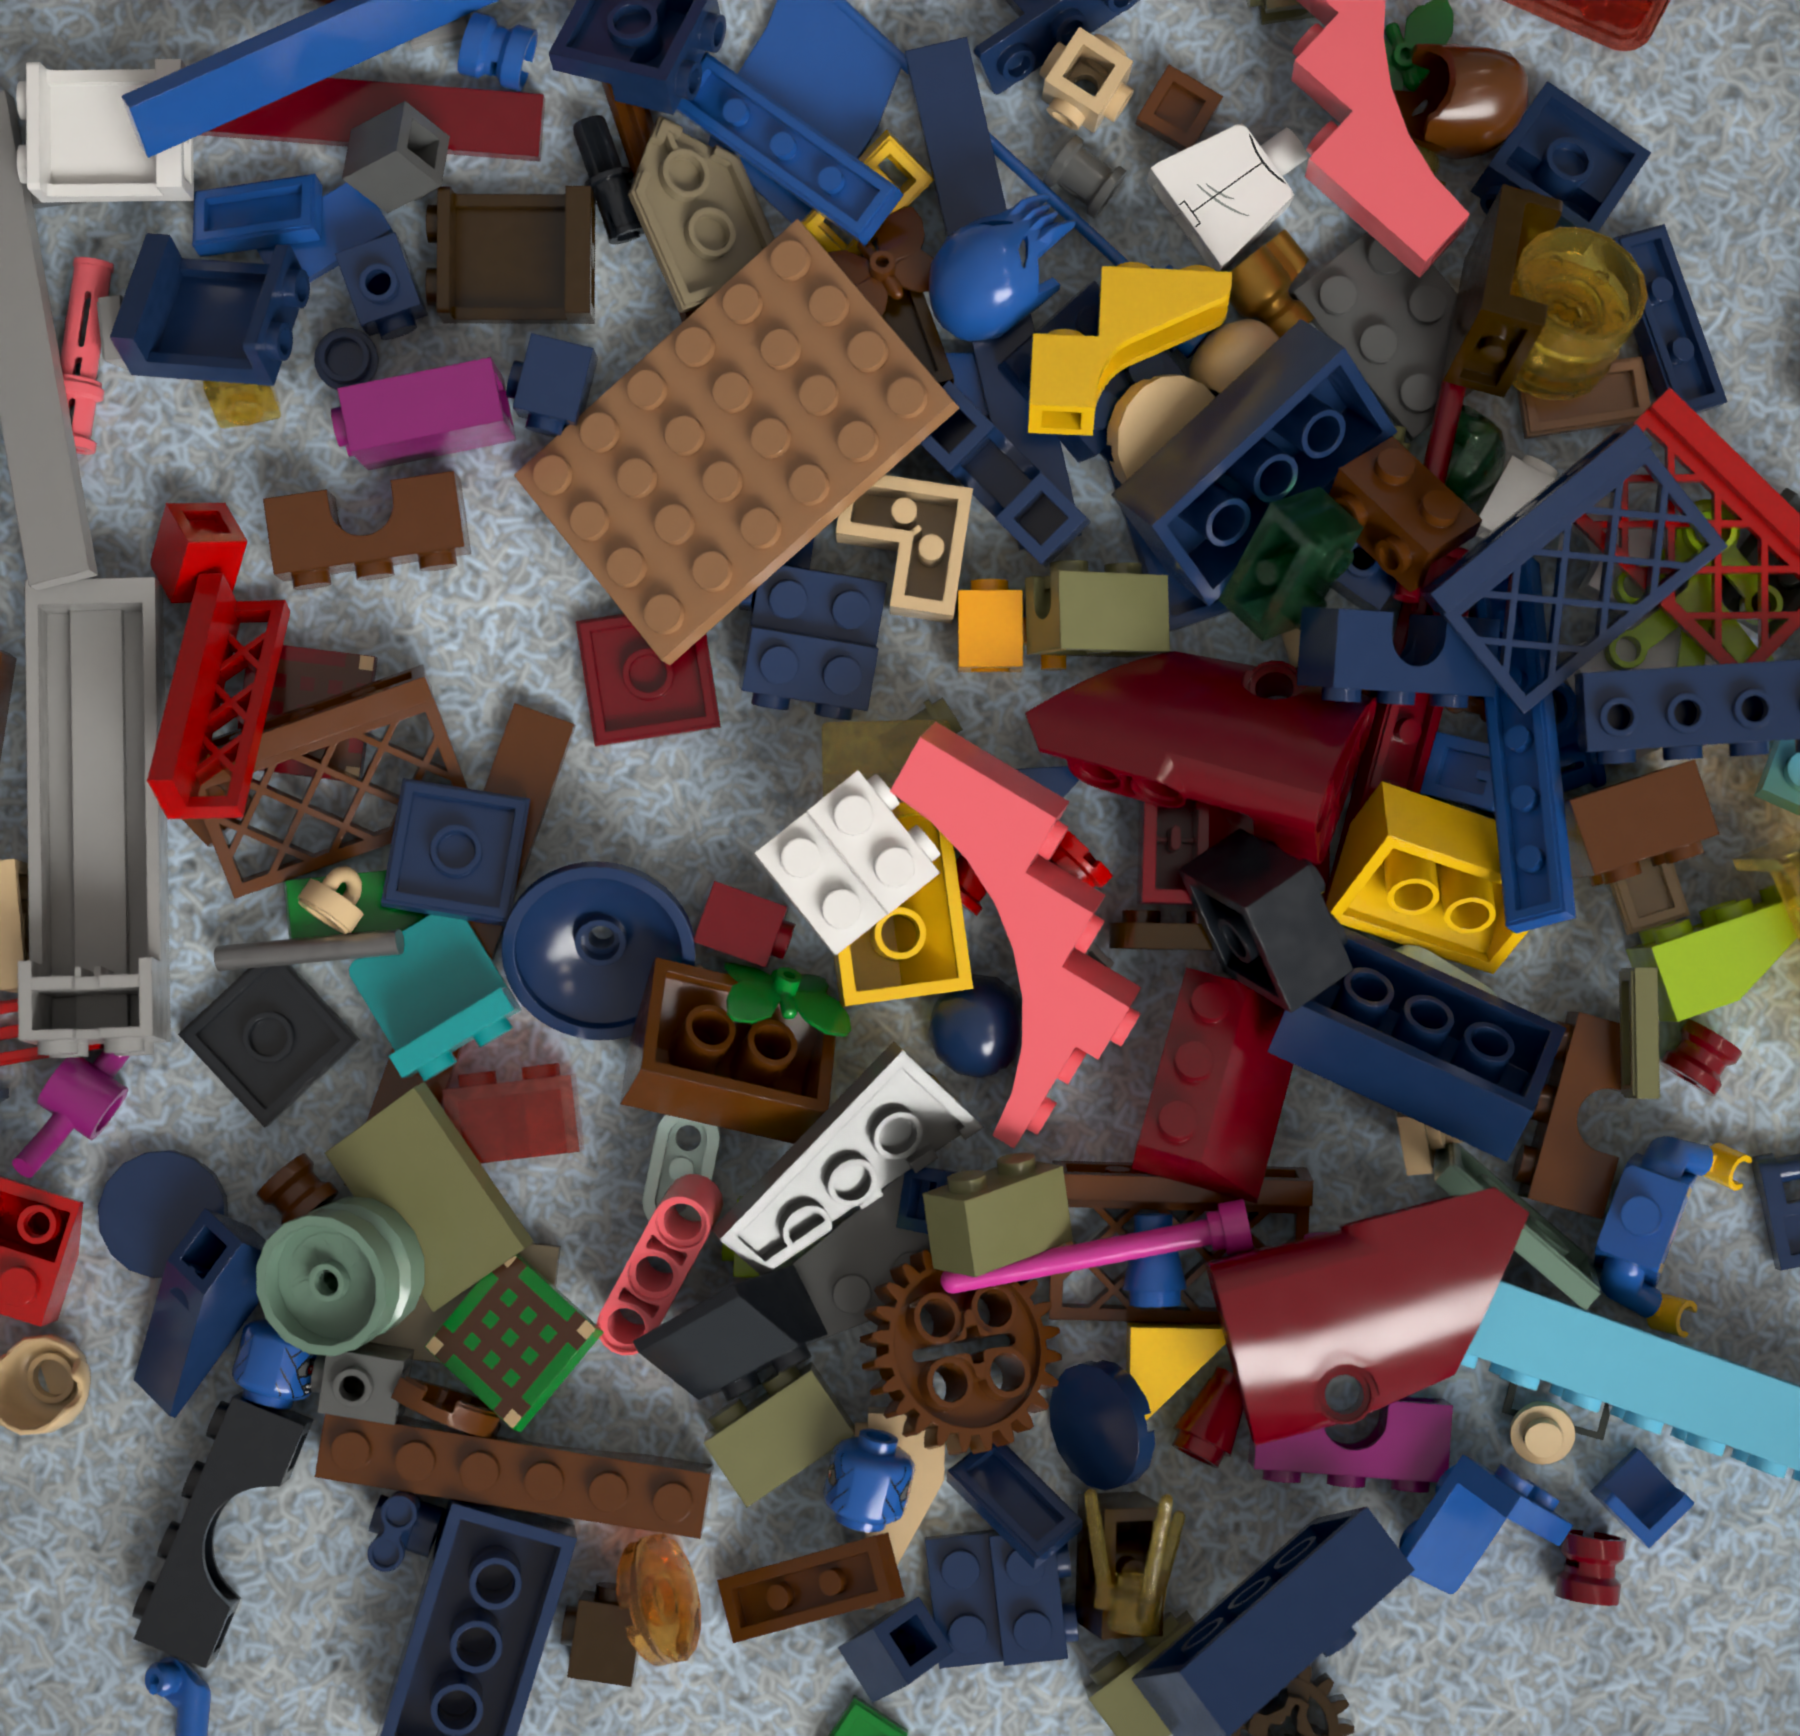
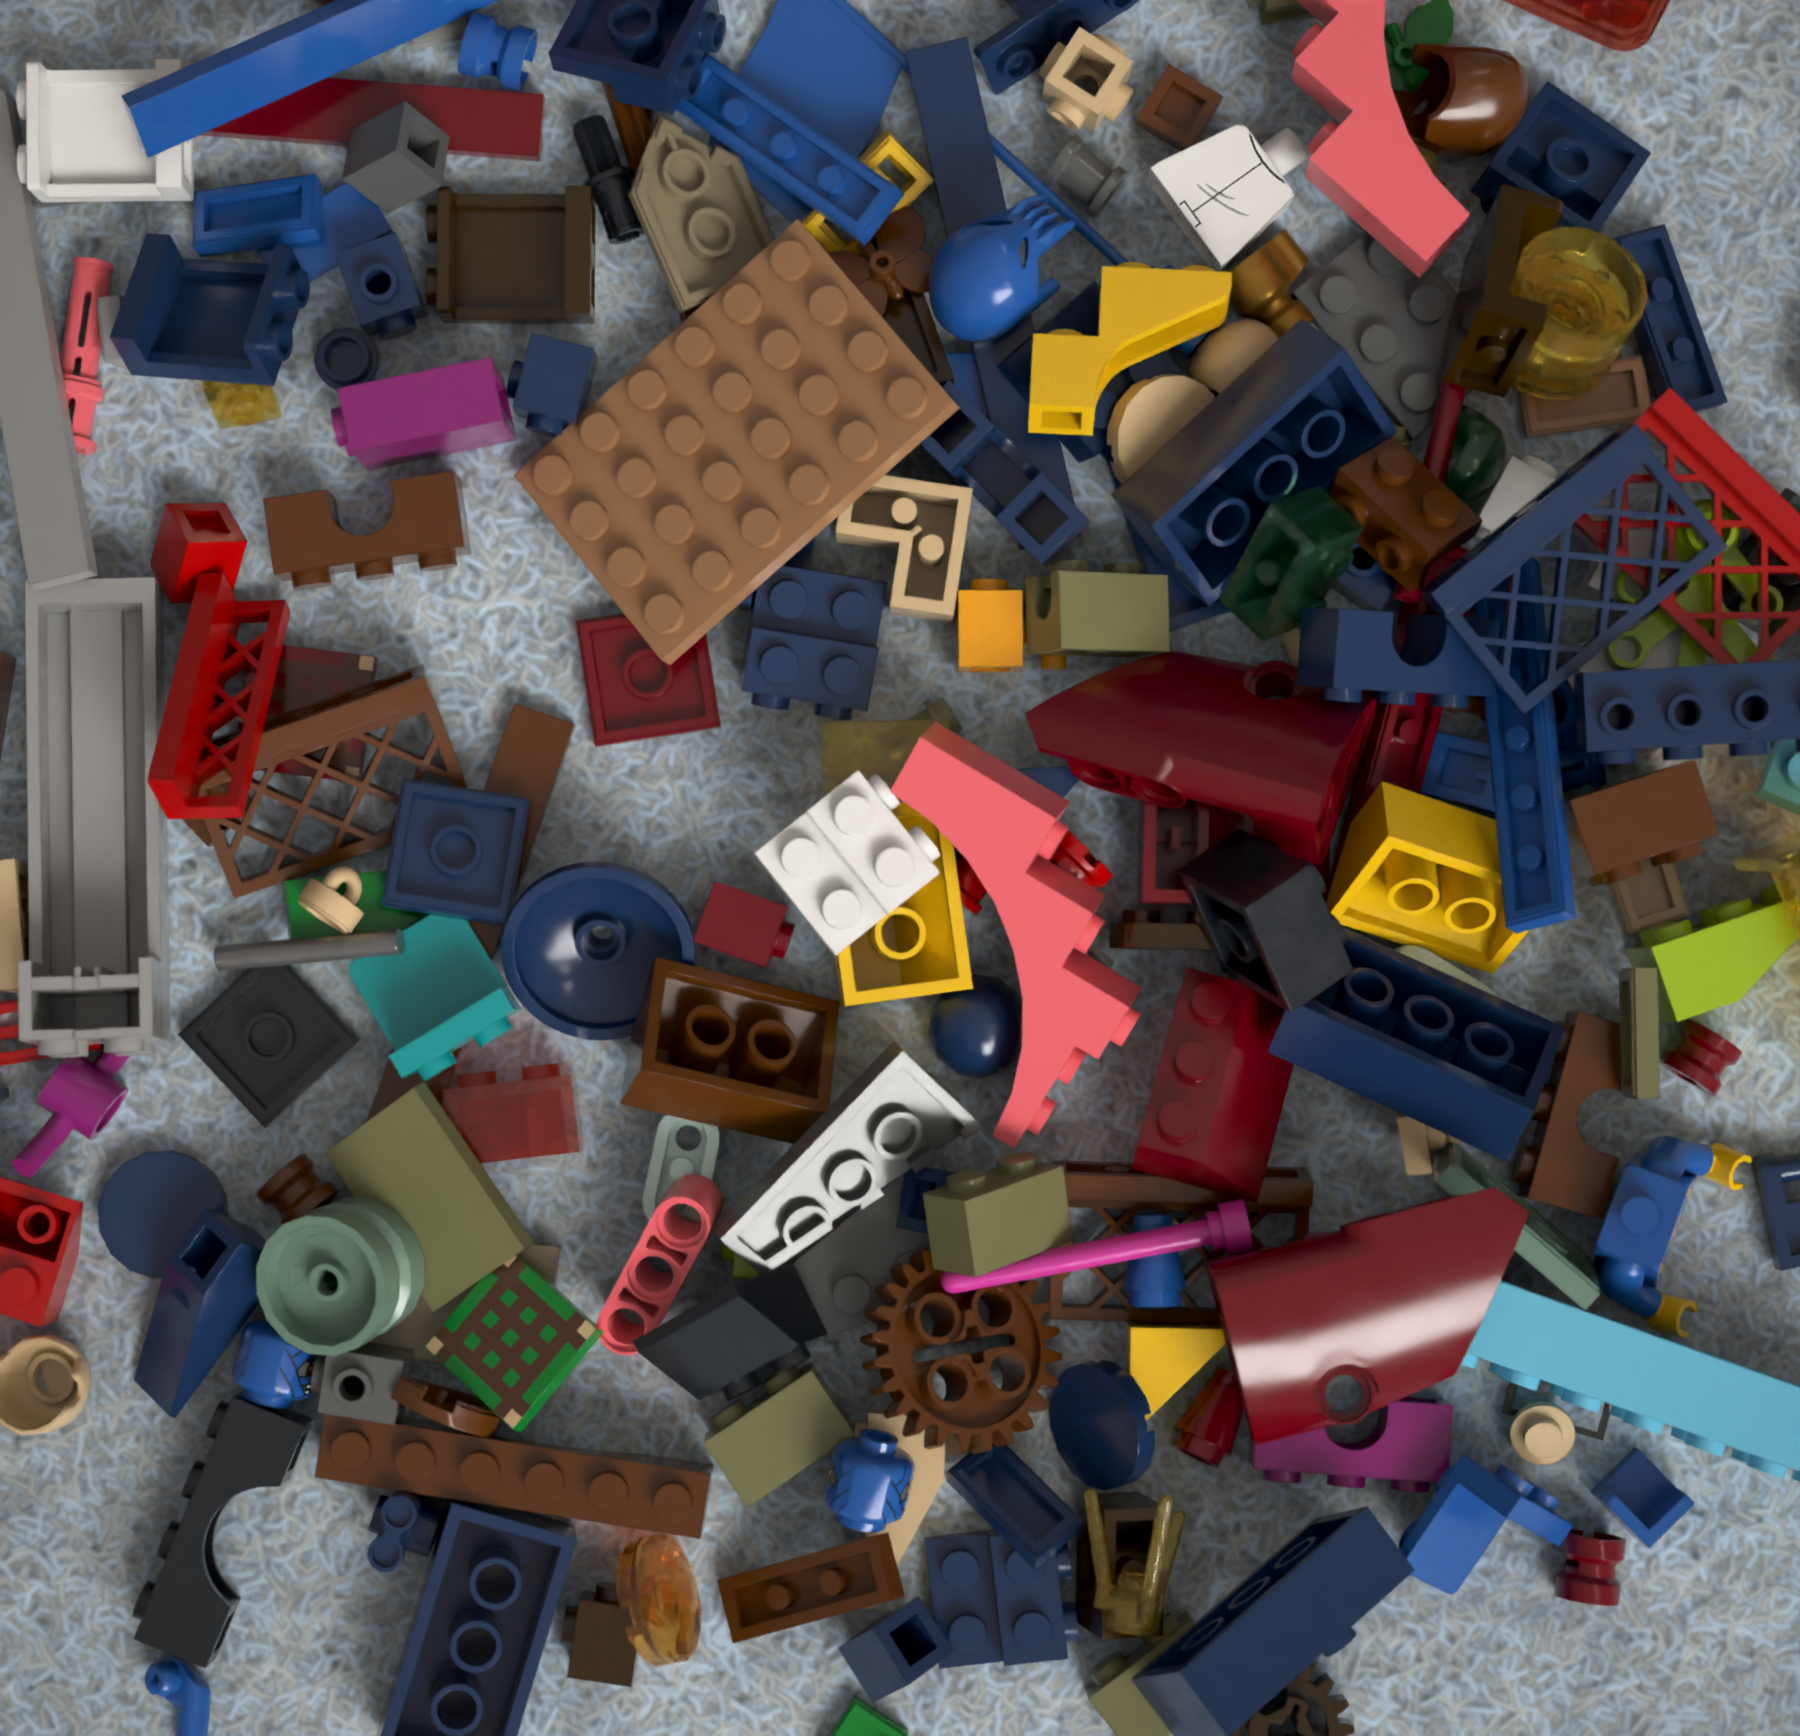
green piece [724,962,852,1037] -> none

